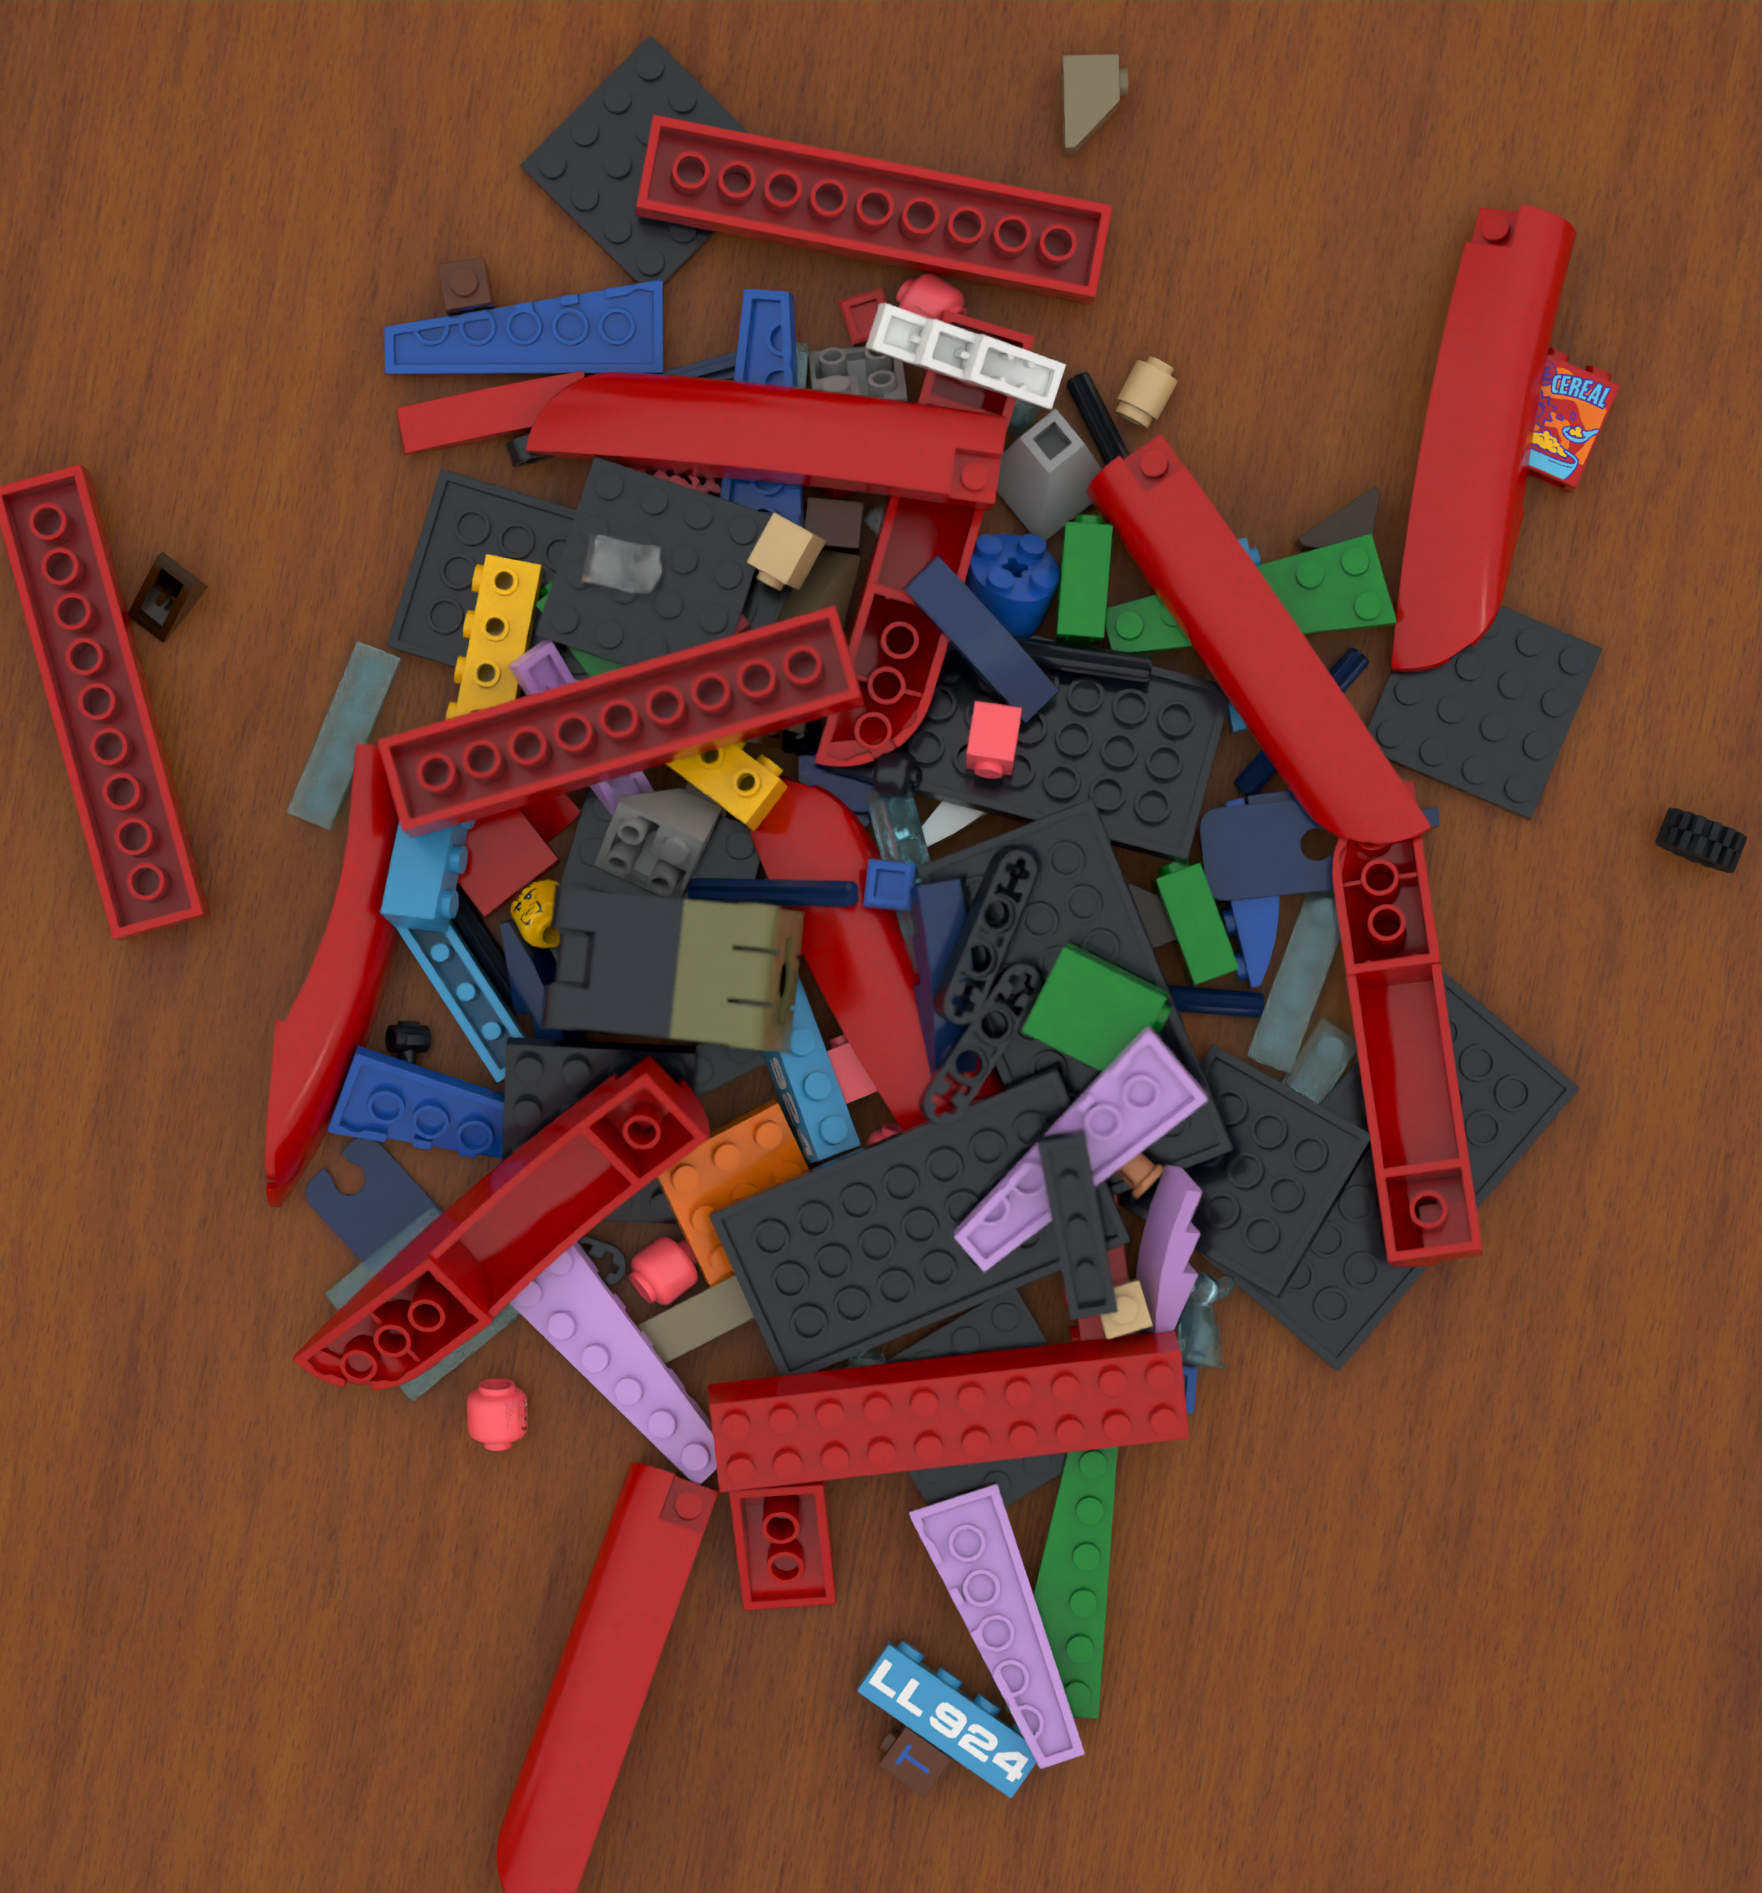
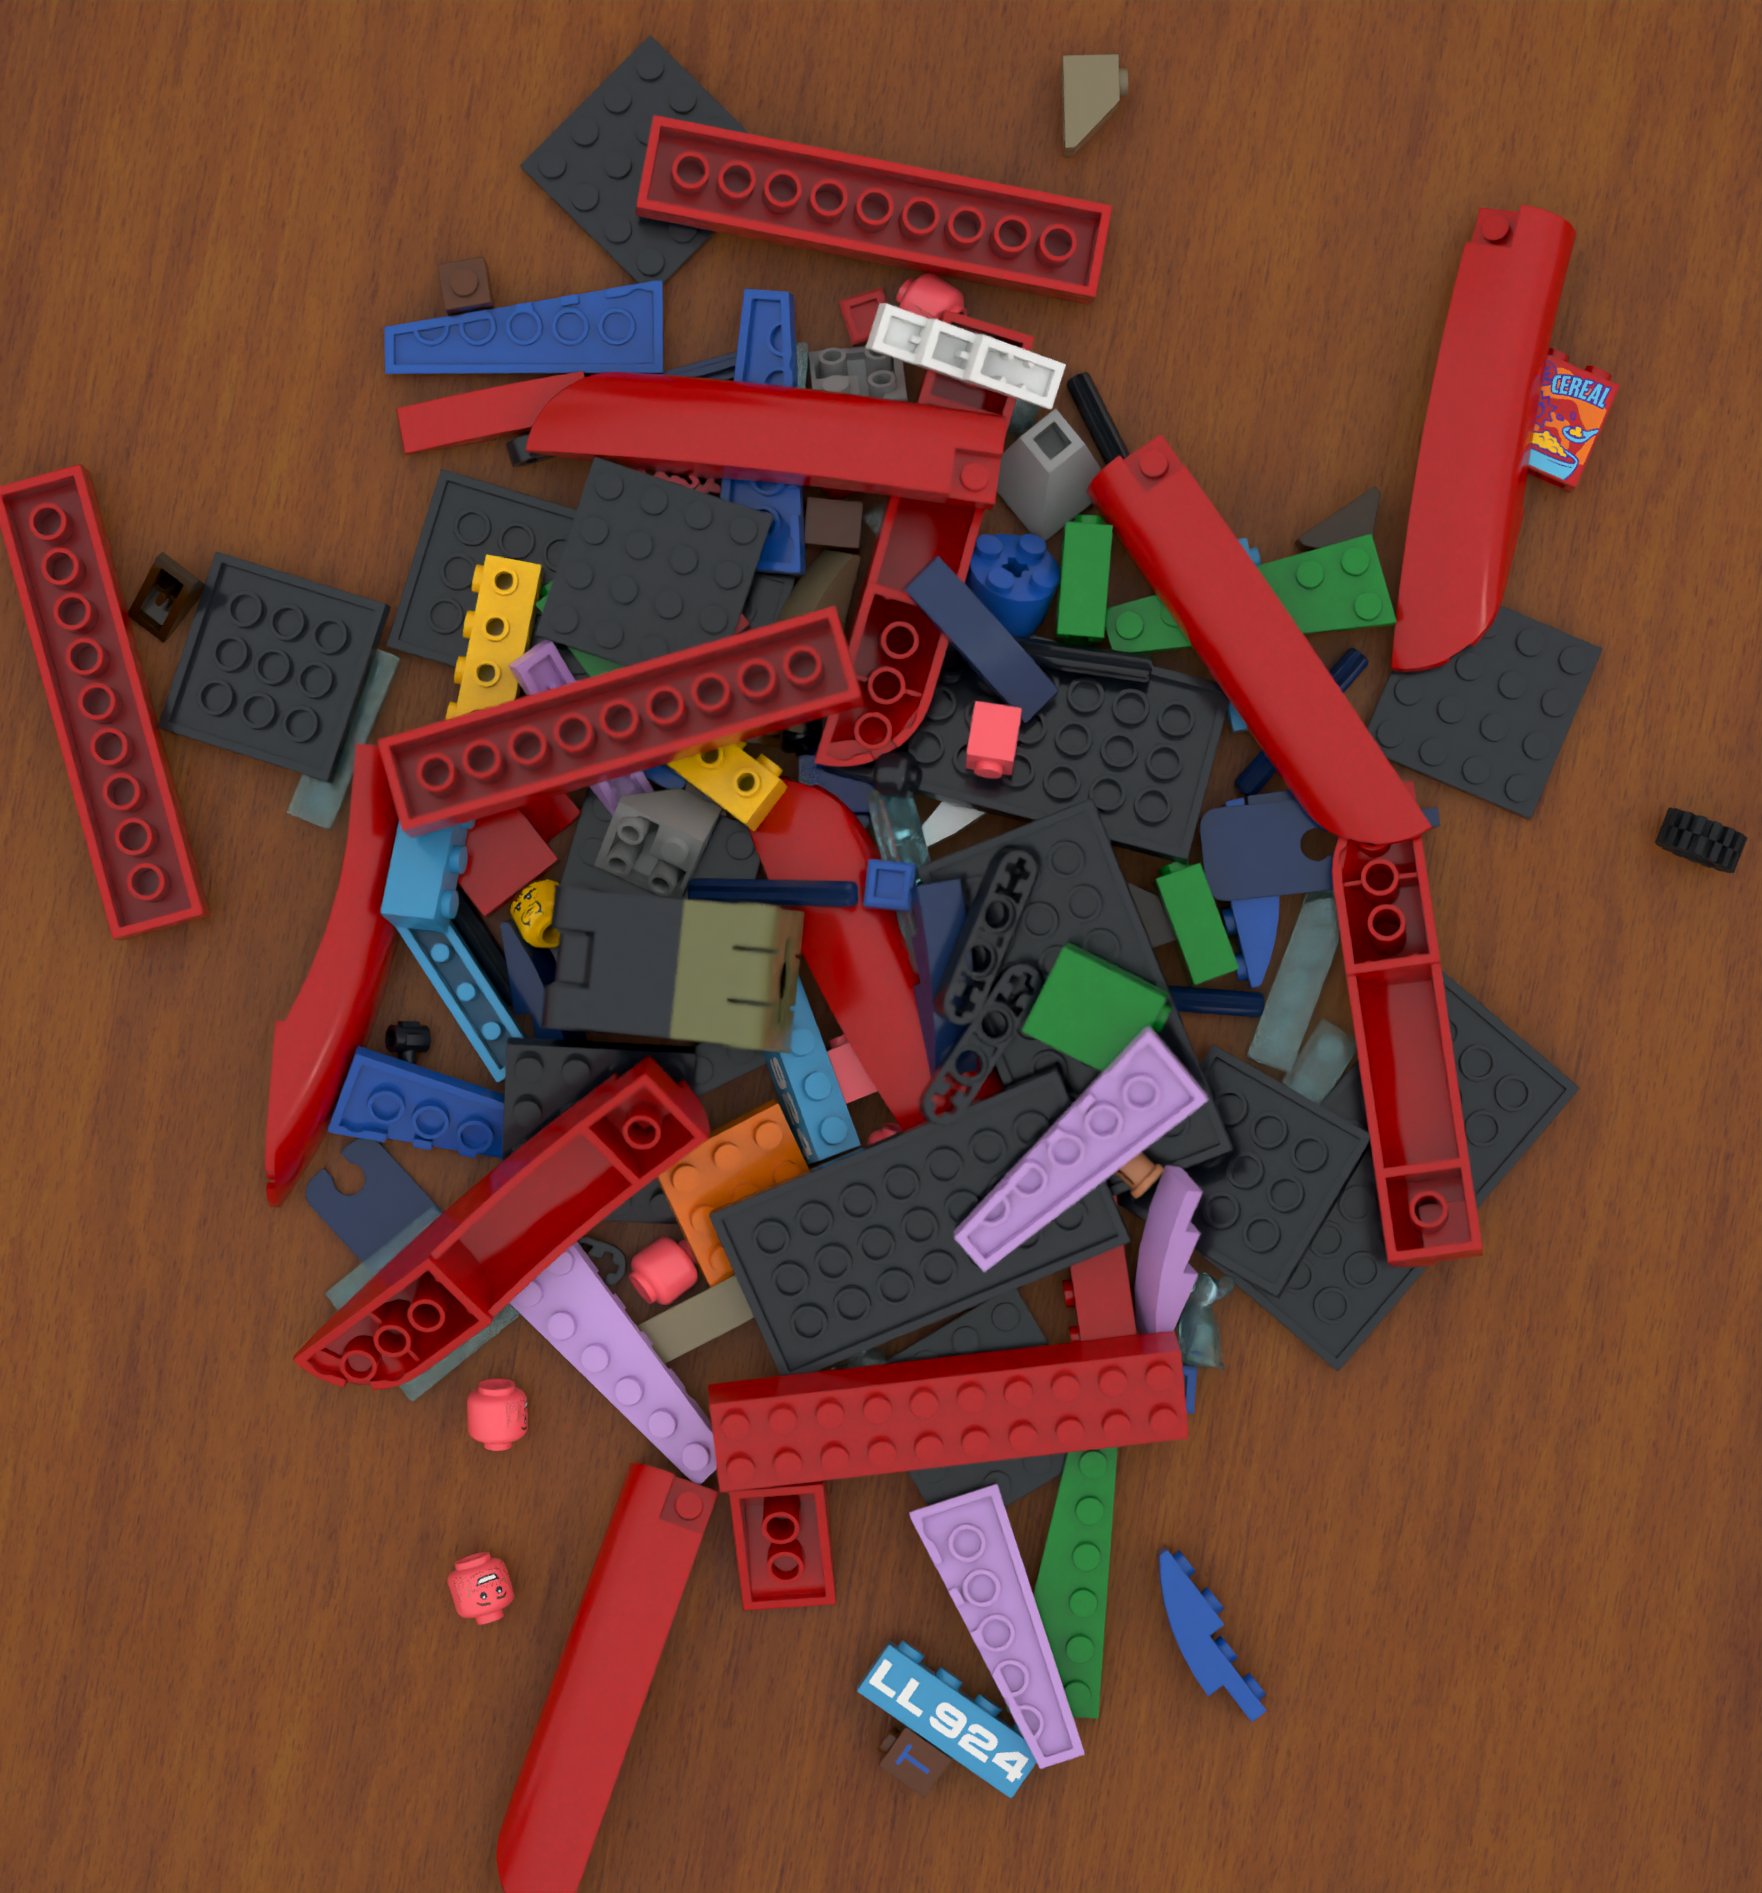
clear bracket [582,535,662,594] -> none
tan brick [747,513,826,591] -> none
black plate [1037,1129,1118,1320] -> none
tan brick [1099,1278,1153,1339] -> none
tan brick [1115,356,1178,429] -> none
none -> black plate [158,552,391,784]
none -> coral head [447,1552,515,1625]
none -> blue tile [642,765,687,790]
none -> blue slope [1157,1545,1267,1722]

